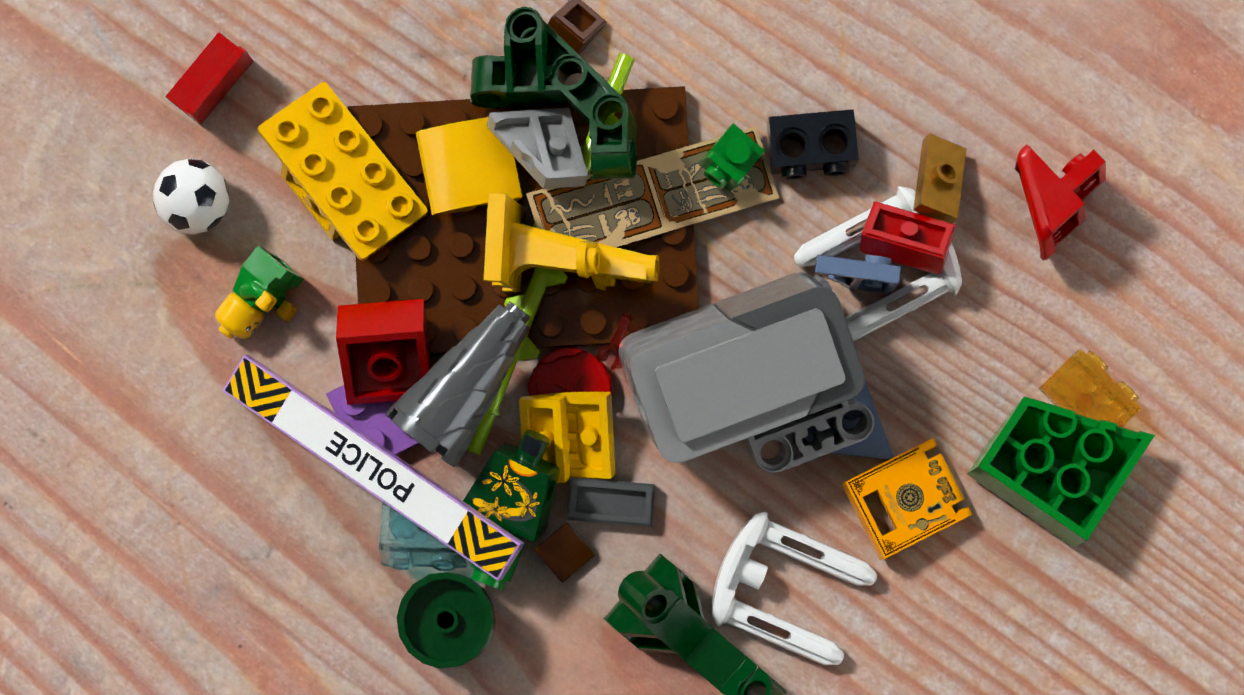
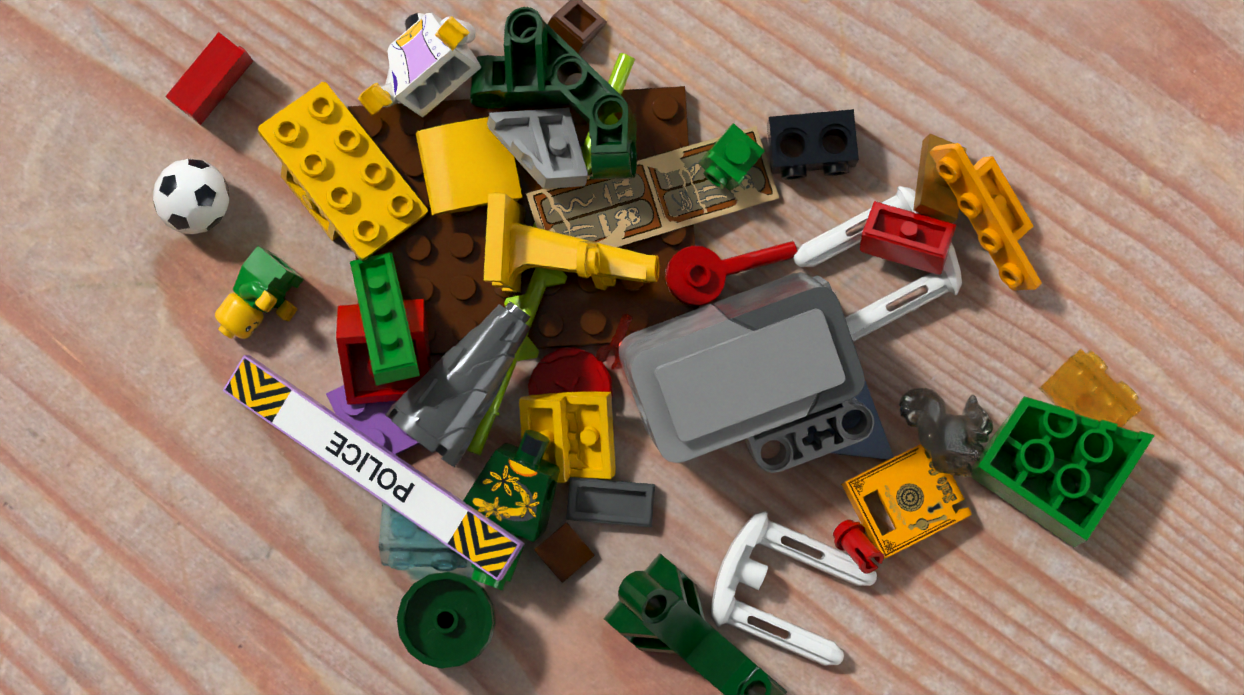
sand blue wing [815,255,901,294] -> none
red piece [1015,144,1106,261] -> none
none -> green tile [350,252,420,385]
none -> white torso [358,12,481,117]
none -> red piece [665,241,798,306]
none -> red pin [833,520,884,574]
none -> clear smoke animal [899,388,993,477]
none -> light orange bracket [930,143,1042,291]

